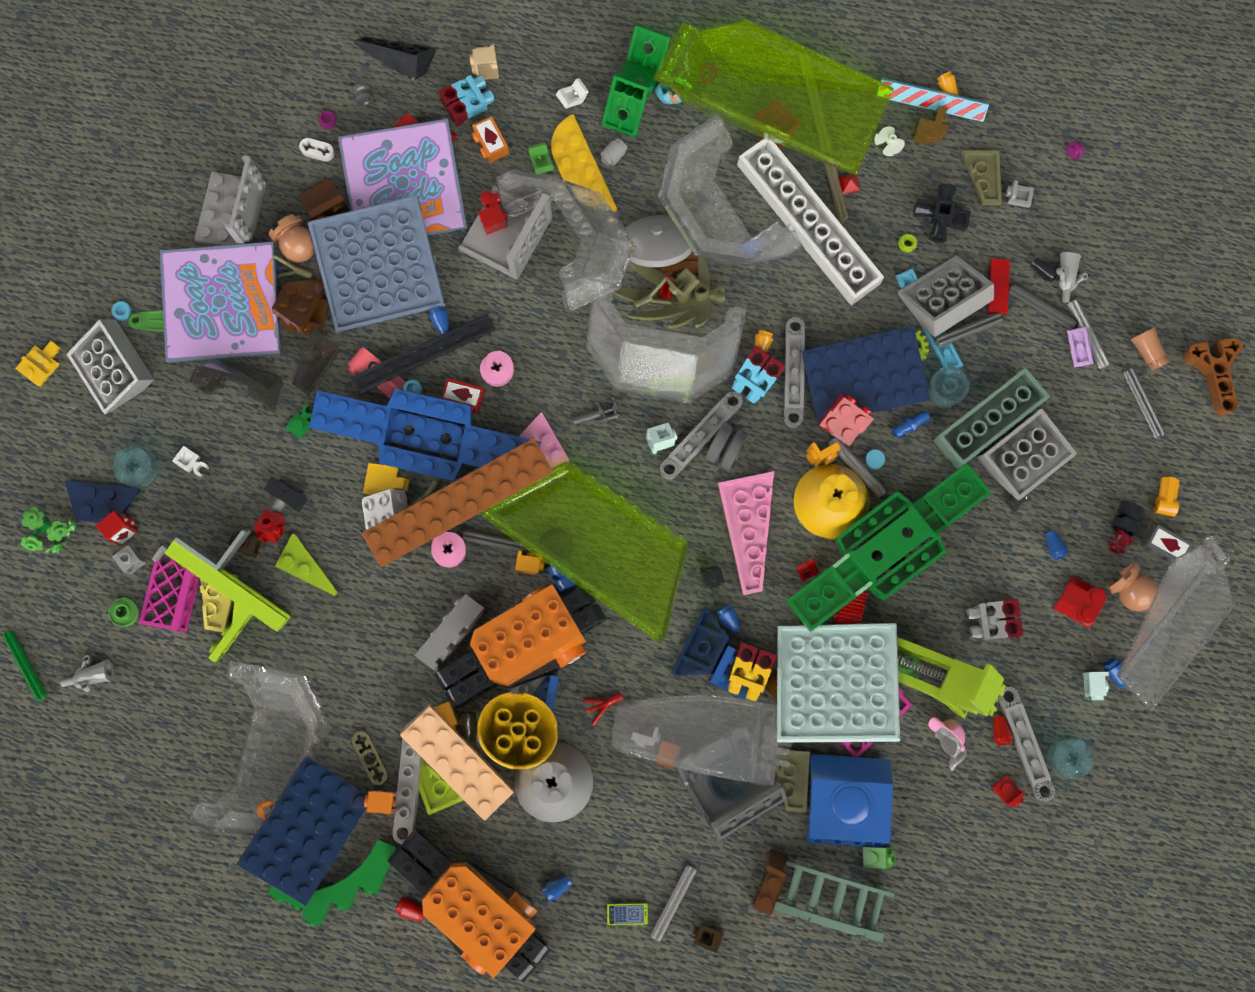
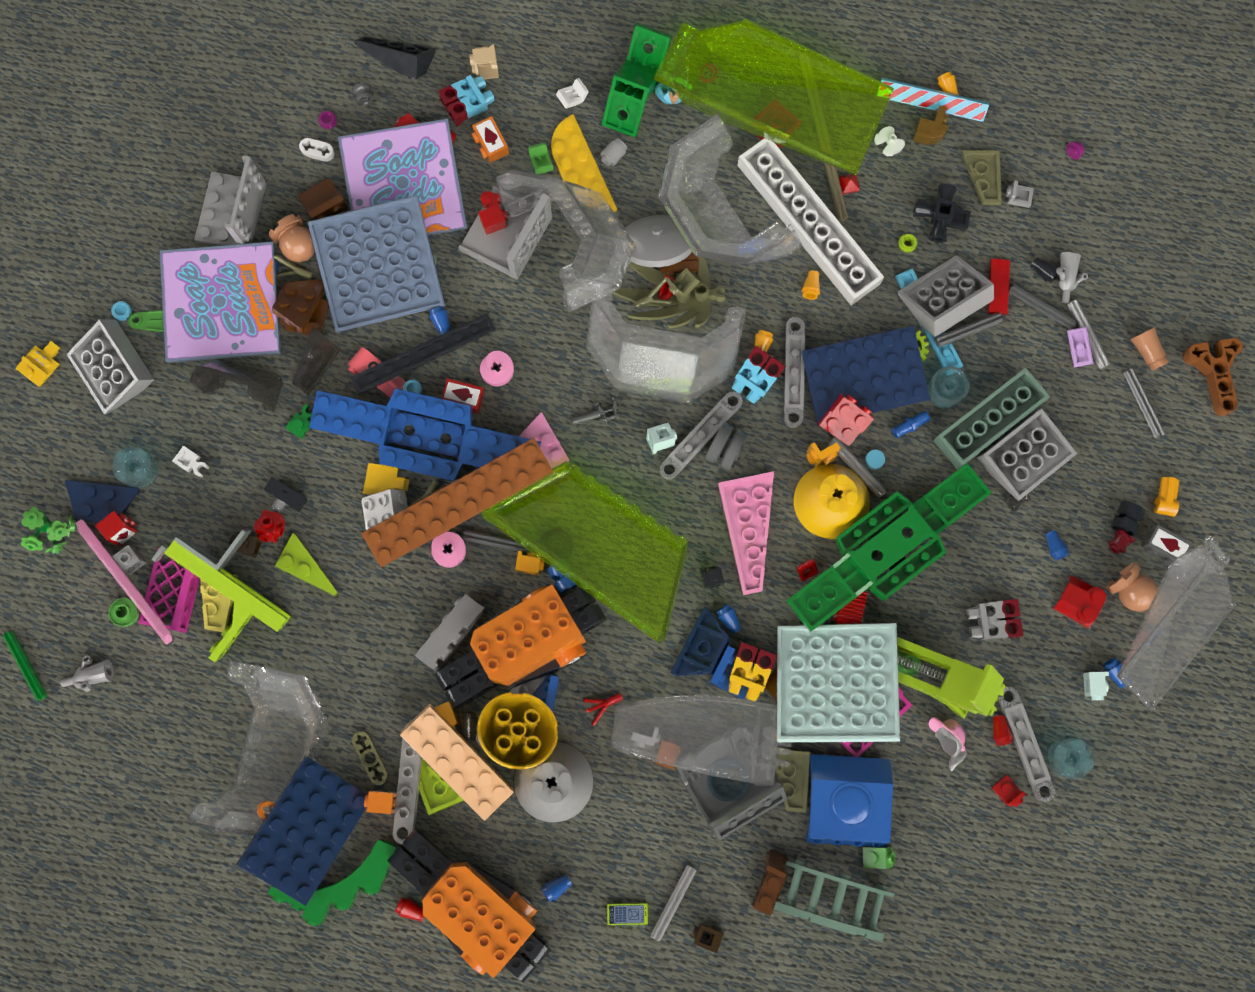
none -> bright pink tile [76,519,172,644]
none -> light orange cone [802,270,820,300]

